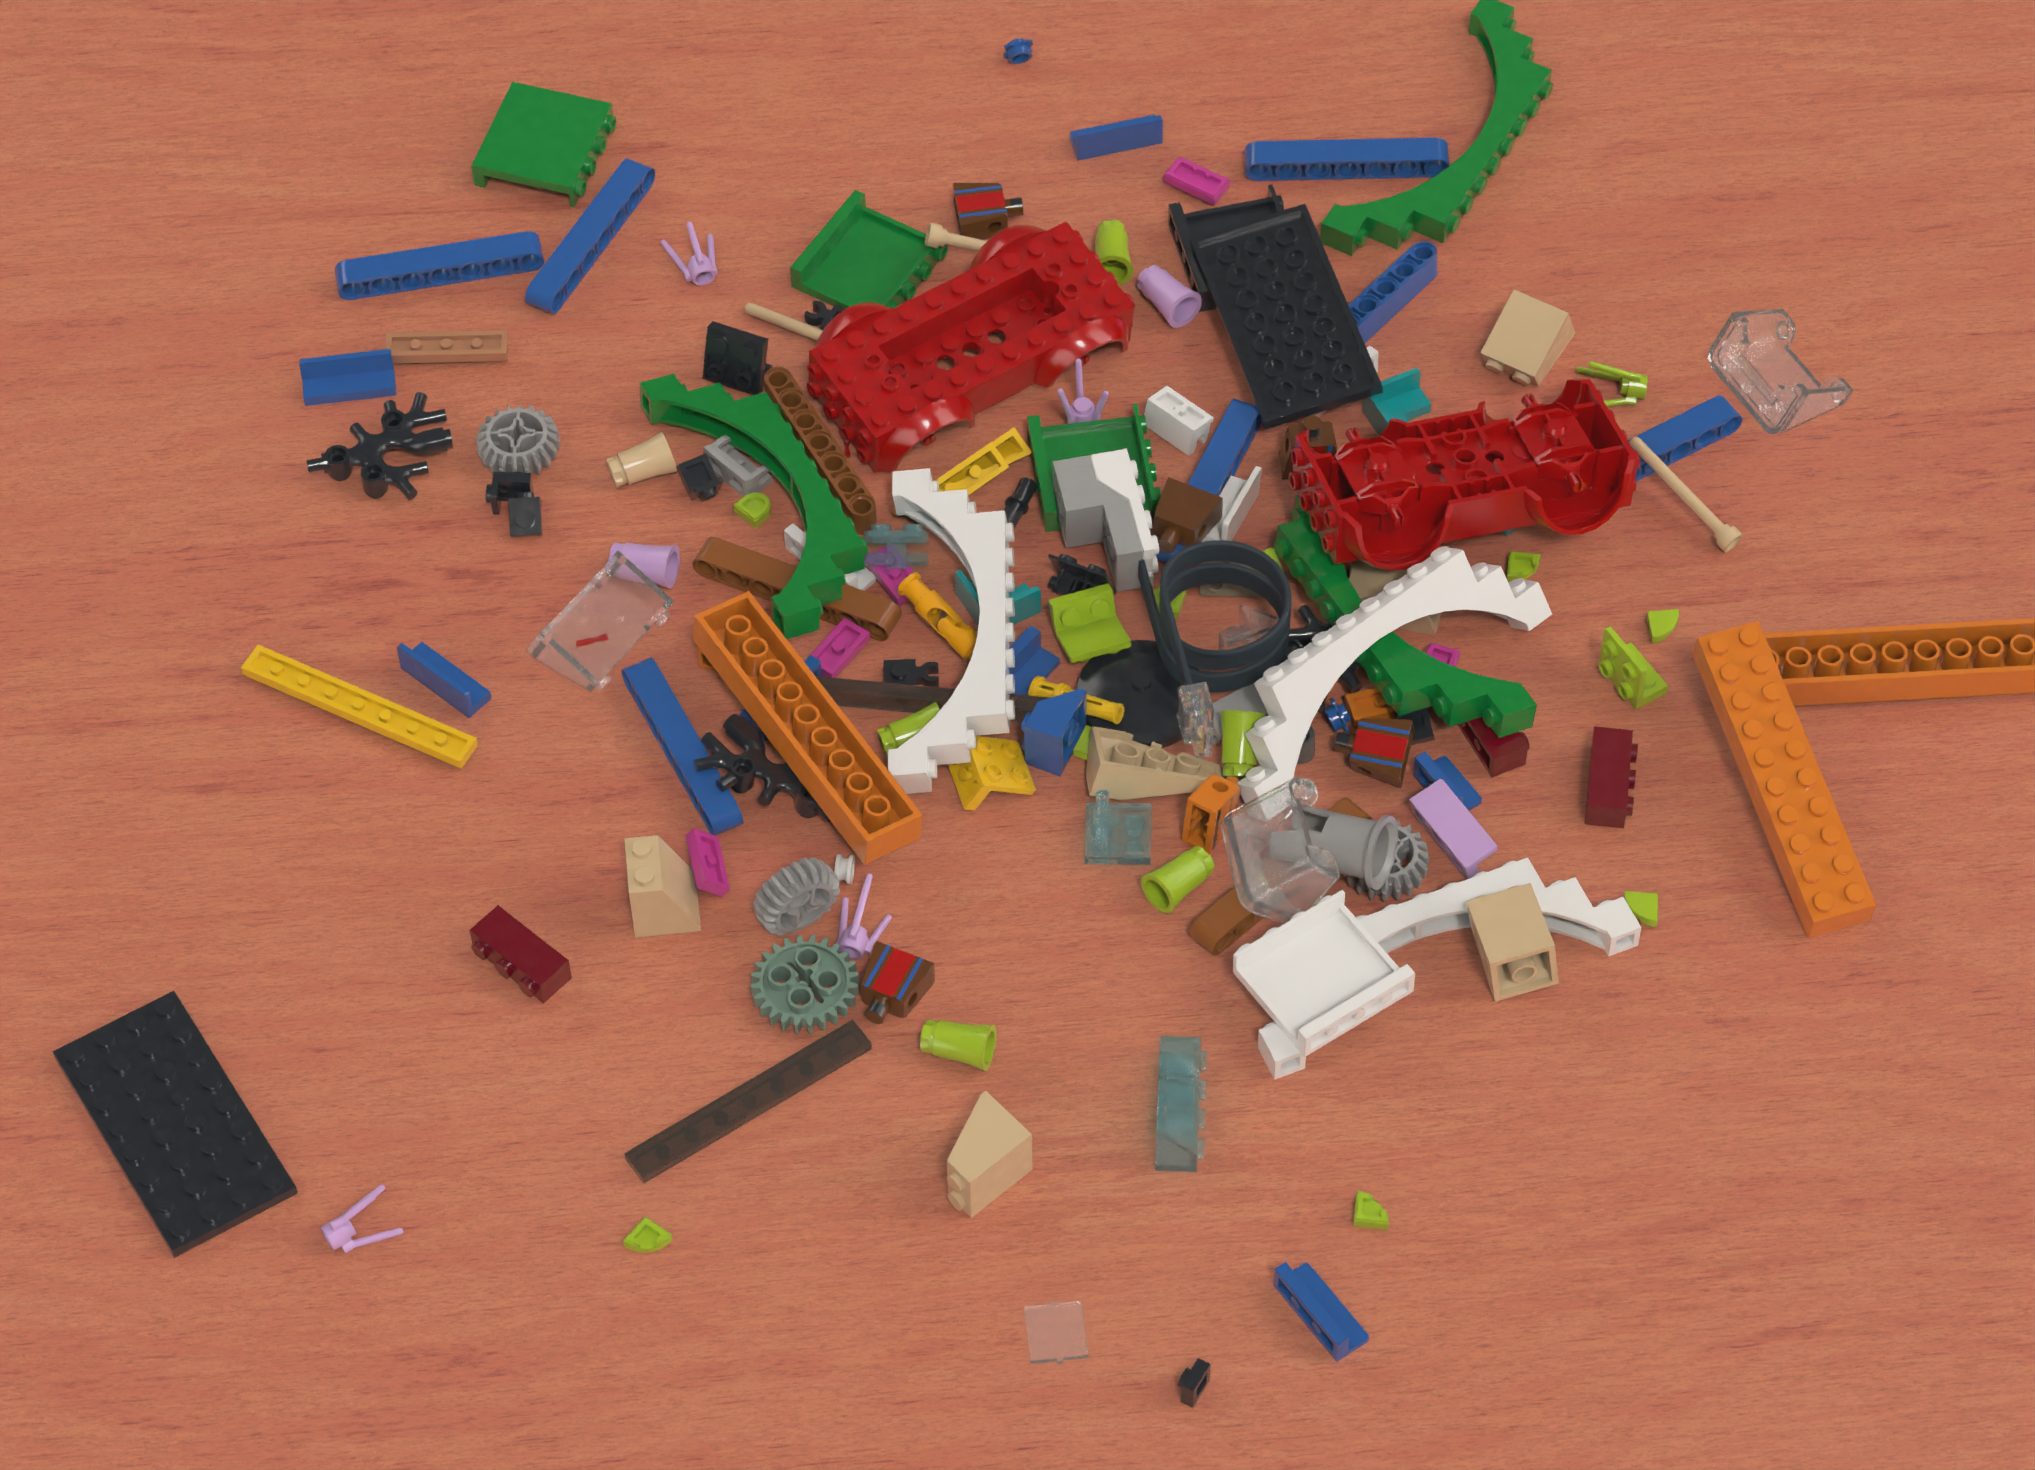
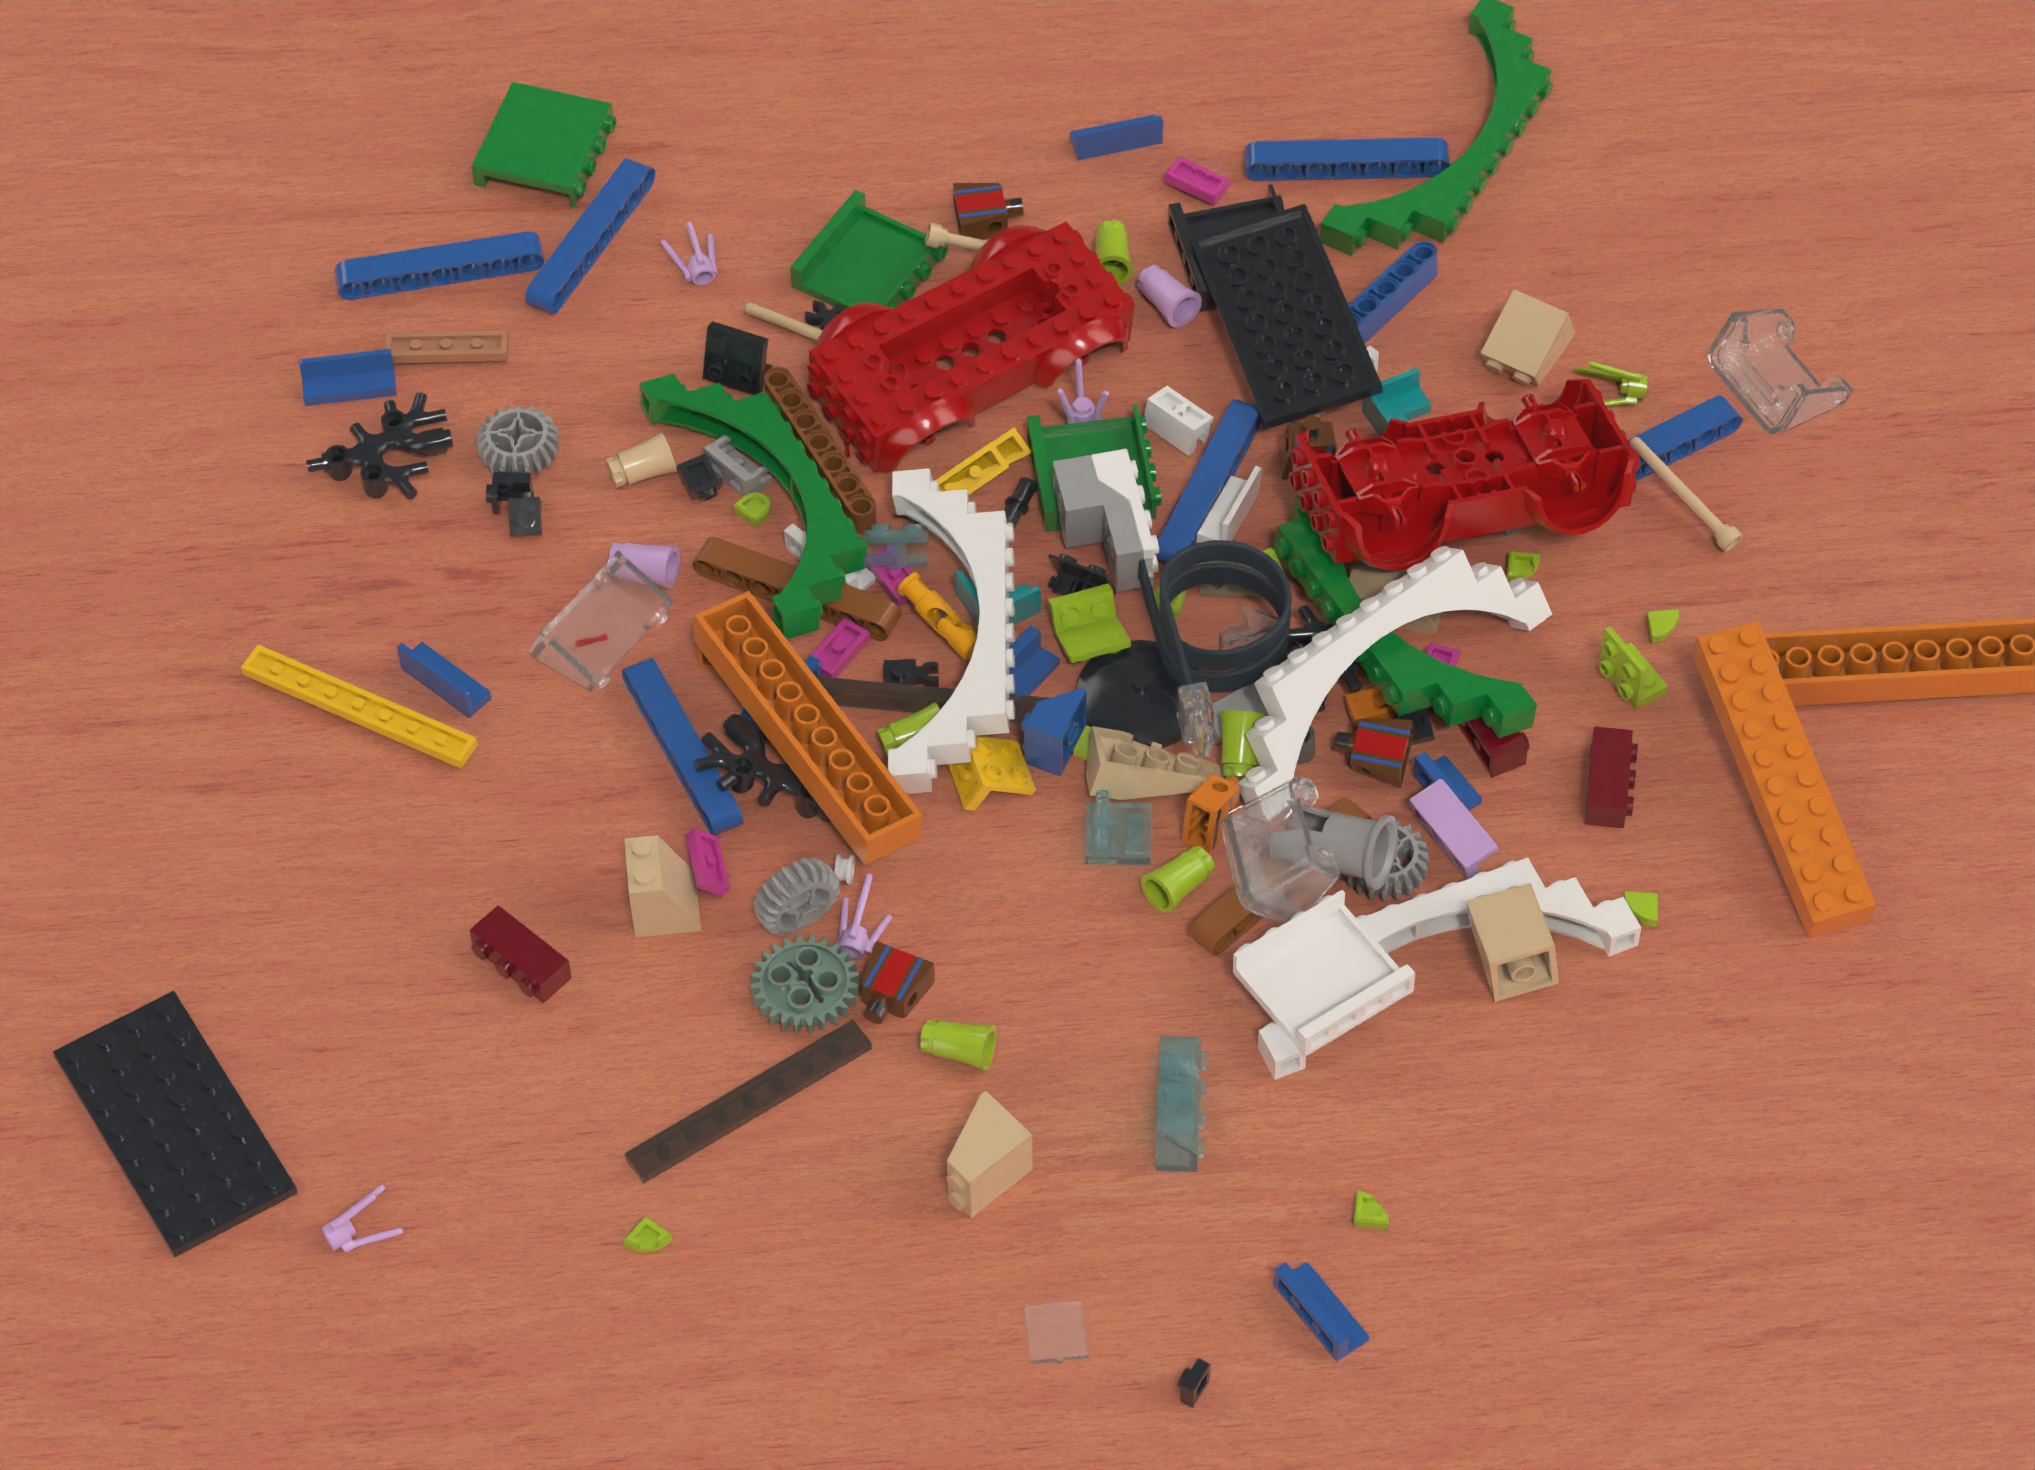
blue plate [1004,38,1033,64] -> none
yellow pin [1028,676,1124,724] -> none
reddish brown torso [1154,477,1223,553] -> none
blue plate [1324,698,1351,733] -> none

